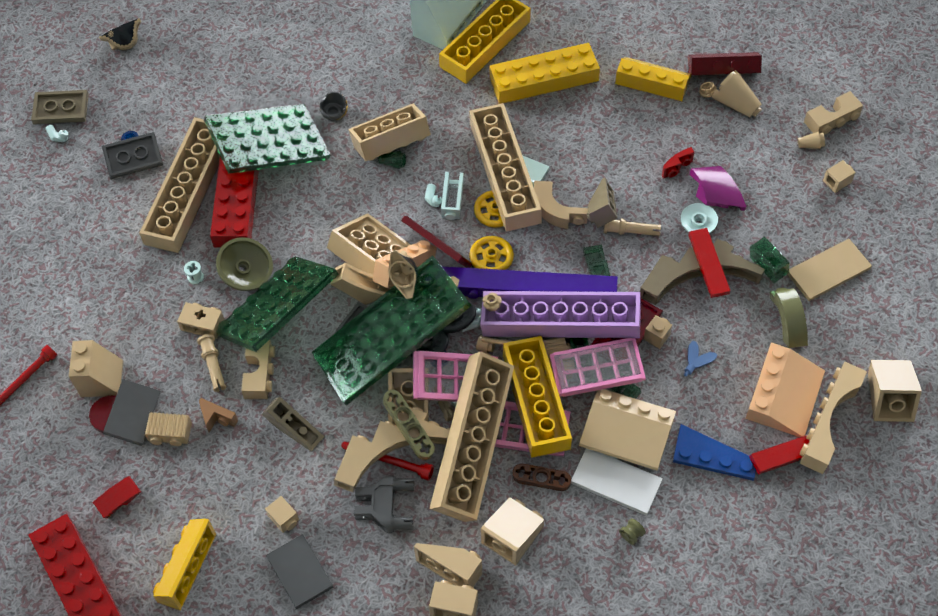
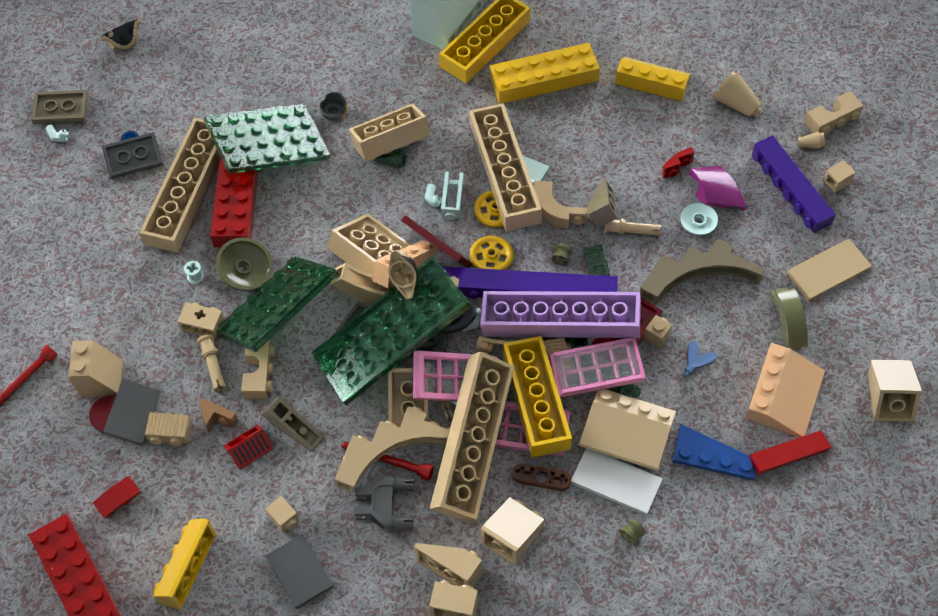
olive beam [383,390,435,460] -> none
tan plate [482,293,502,311] -> none
dark red brick [688,52,762,75] -> none
red tile [688,228,730,298] -> none
tan plate [699,82,717,98] -> none
clear green brick [750,236,790,283] -> none
tan arch [799,362,867,474] -> none
none -> red panel [223,424,274,470]
none -> olive wheel [551,243,573,266]
none -> dark purple brick [752,135,836,233]

